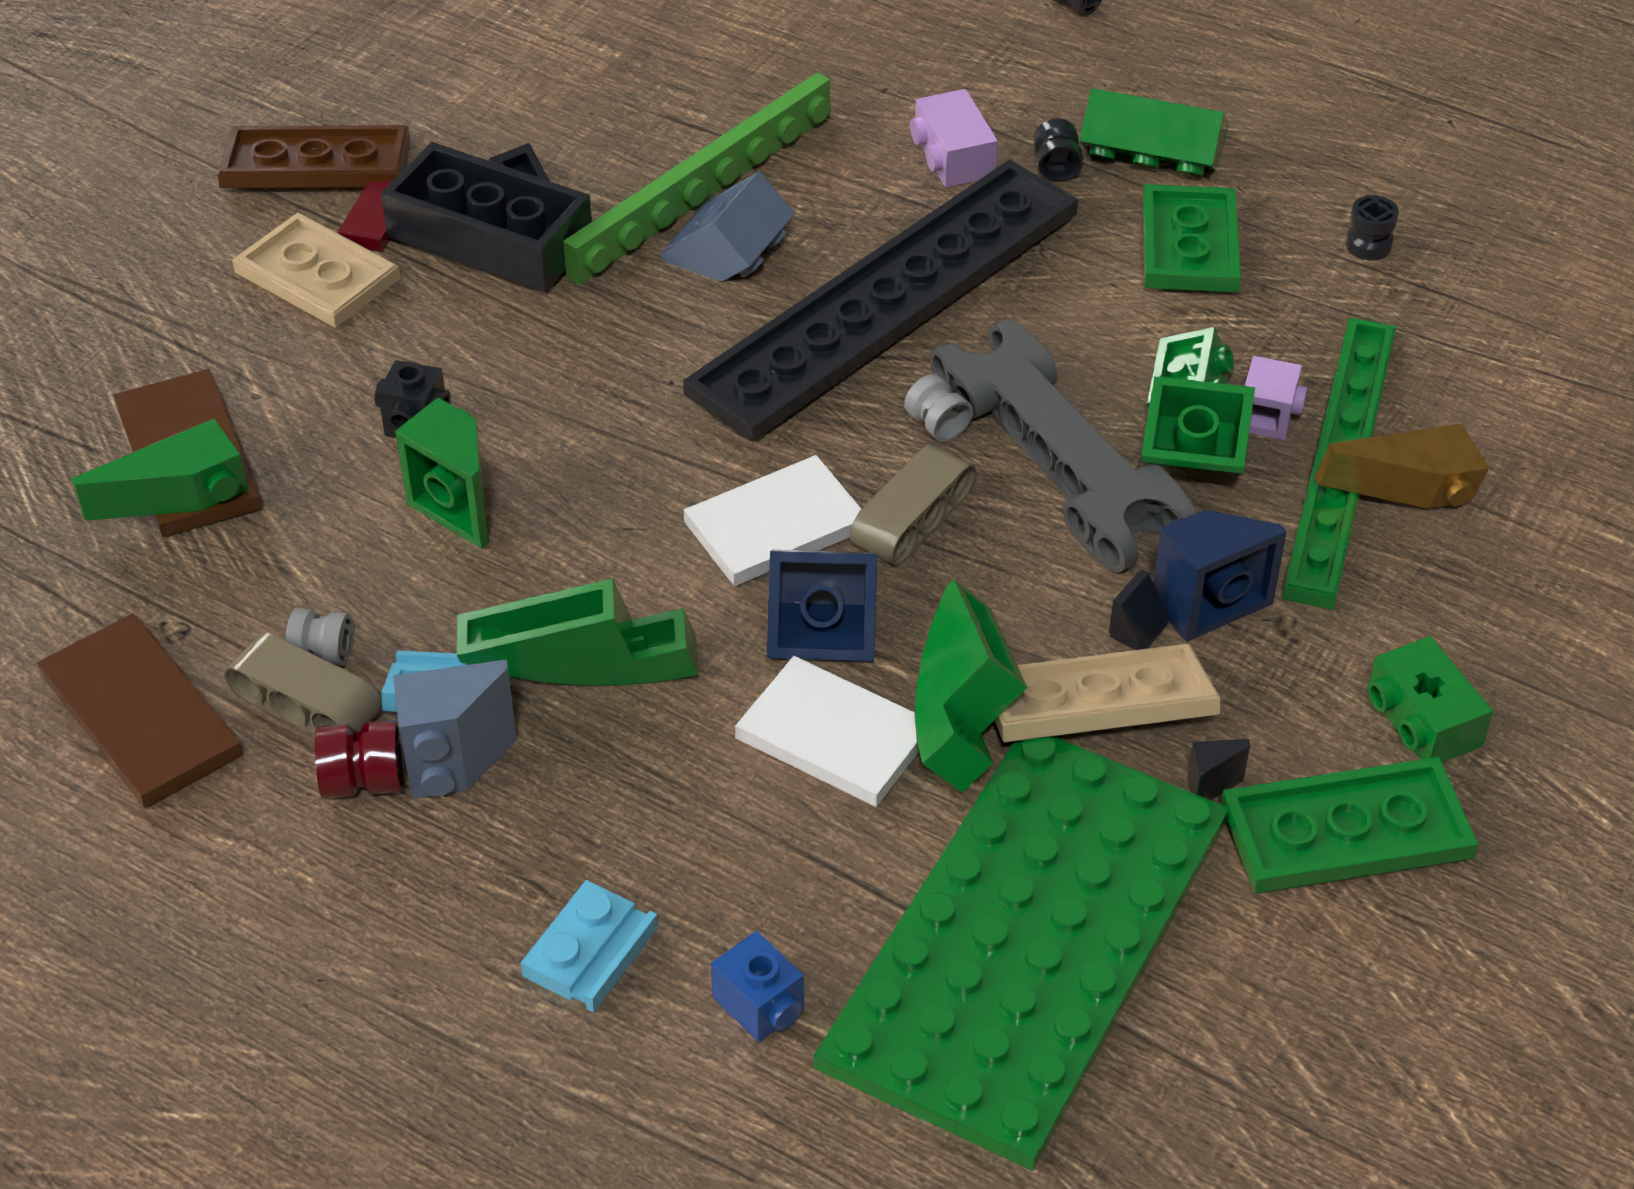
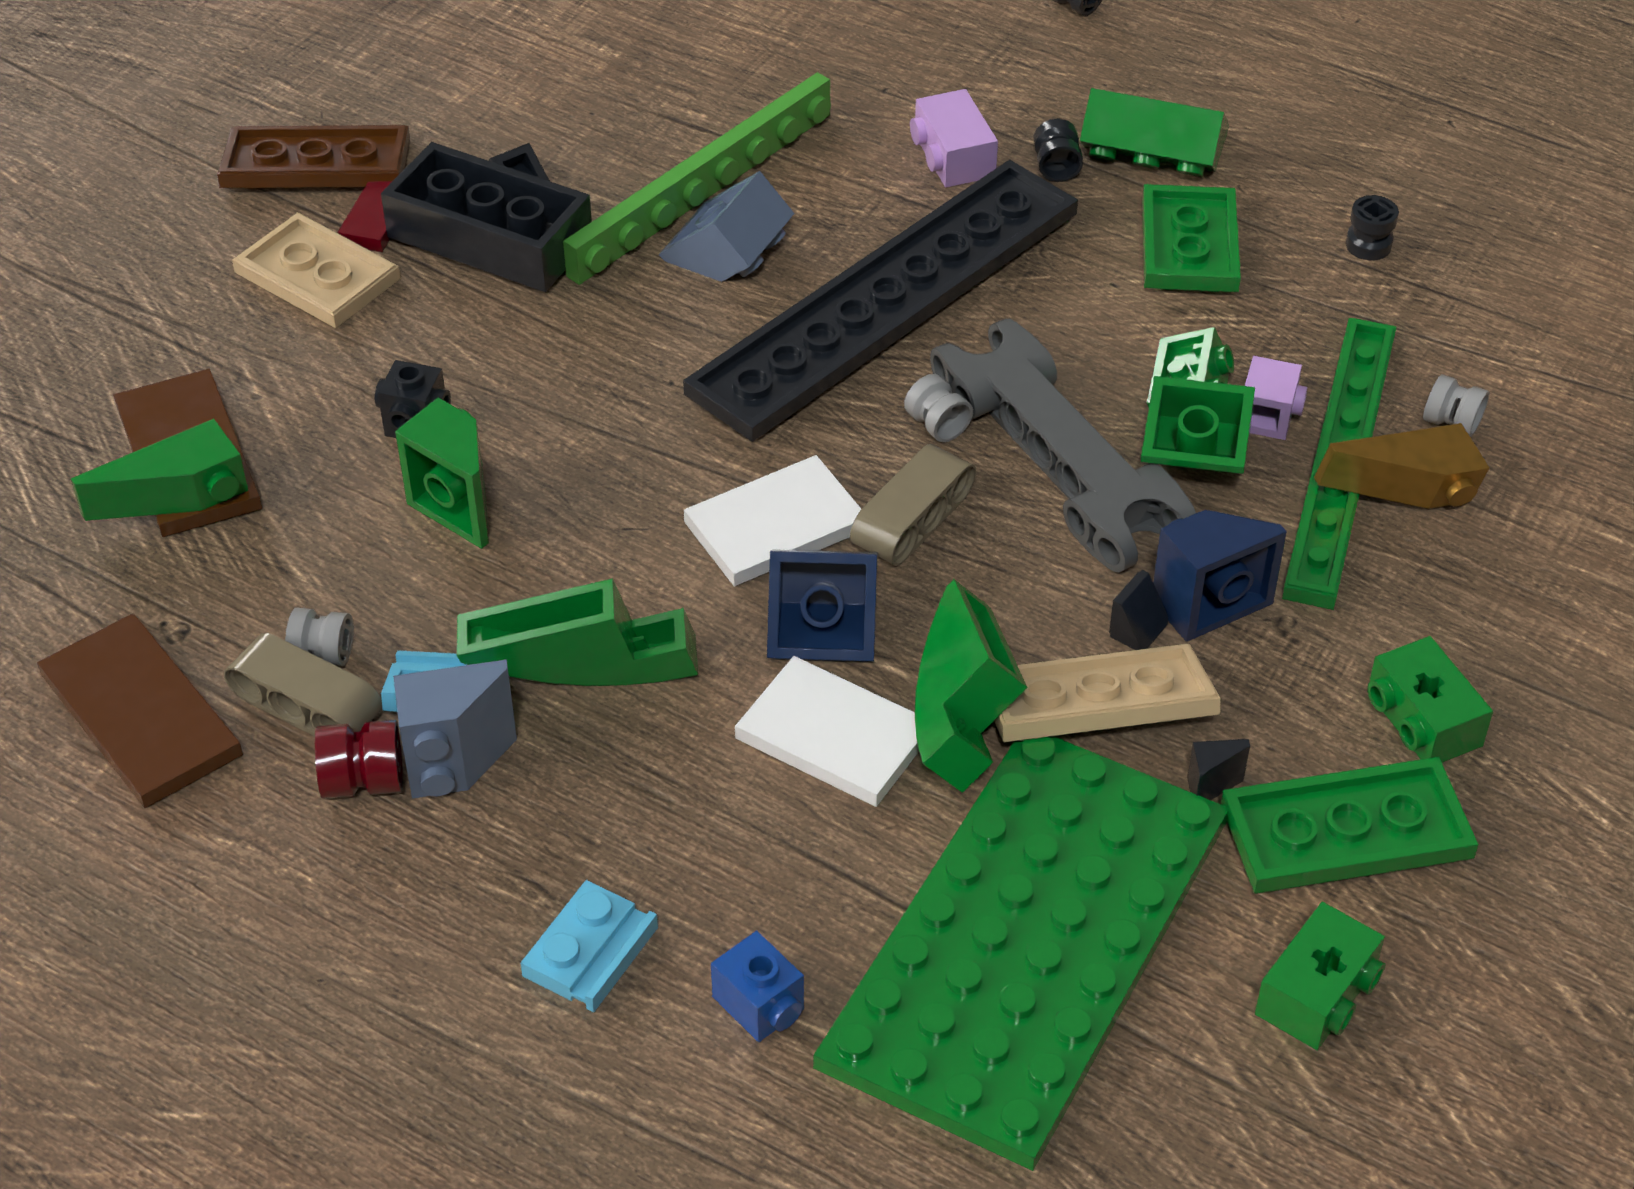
none -> green brick [1255,901,1386,1051]
none -> light grey wheel [1423,374,1490,437]

